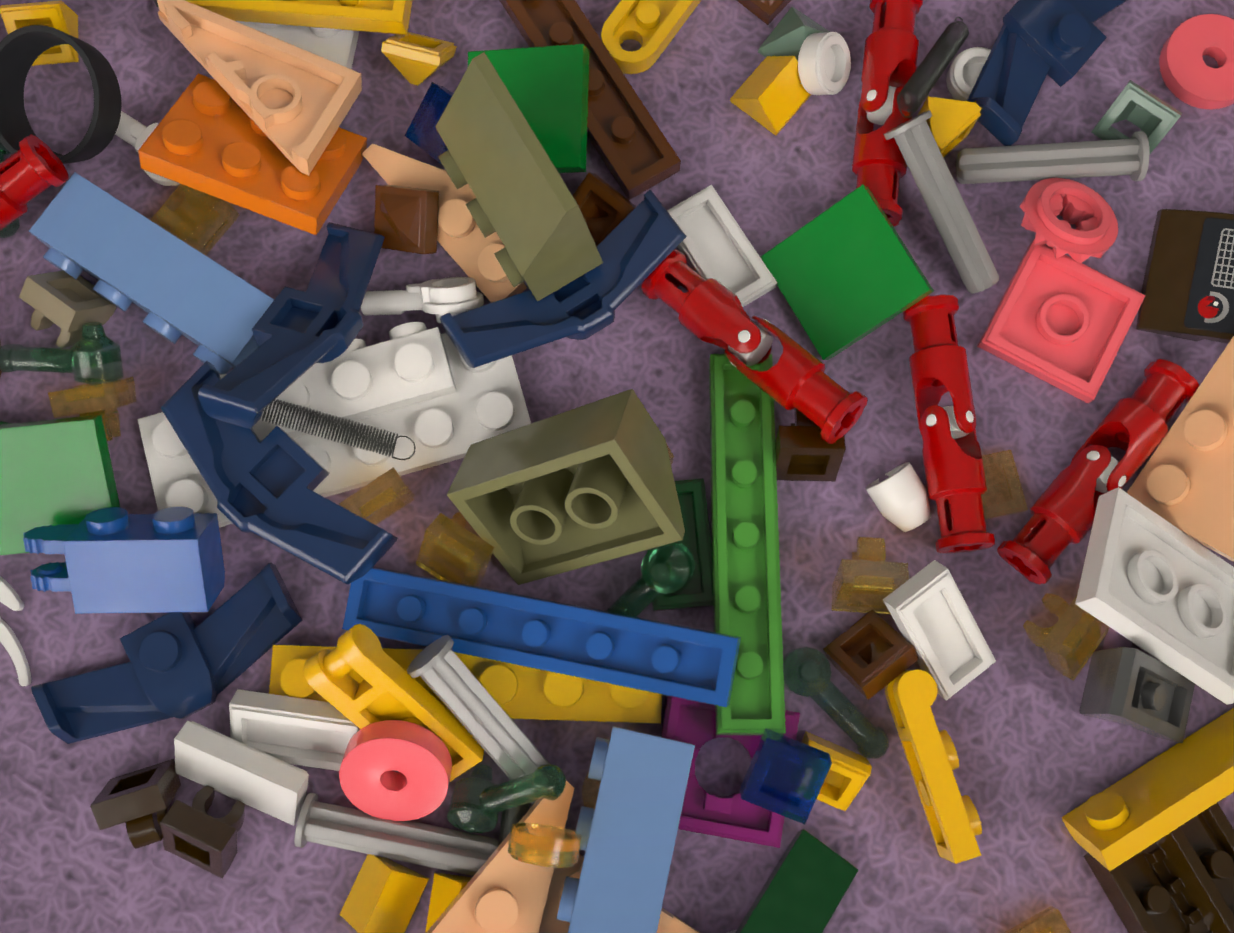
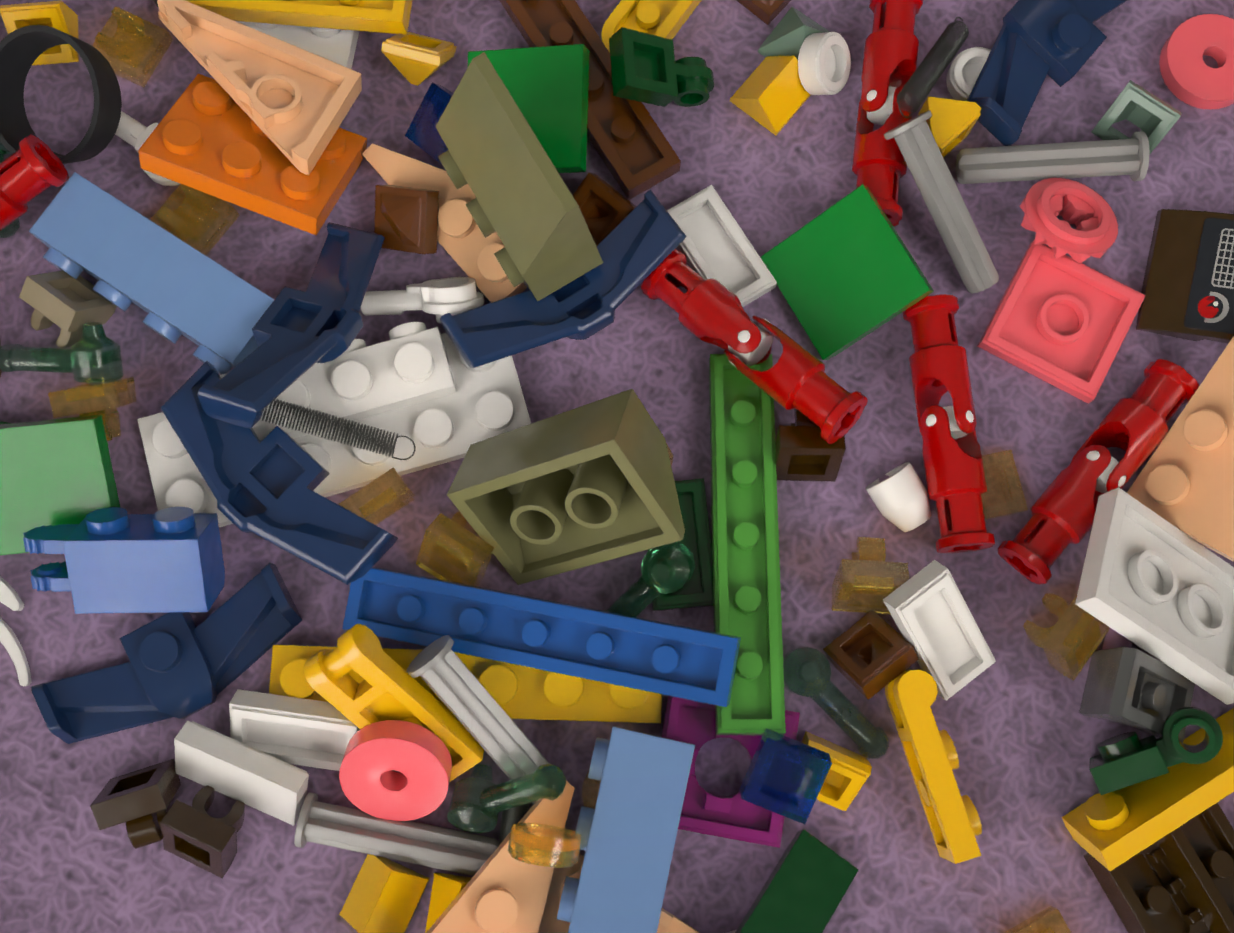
none -> clear yellow tile [92,6,173,88]
none -> dark green plate [609,27,714,107]
none -> dark green plate [1089,707,1223,795]

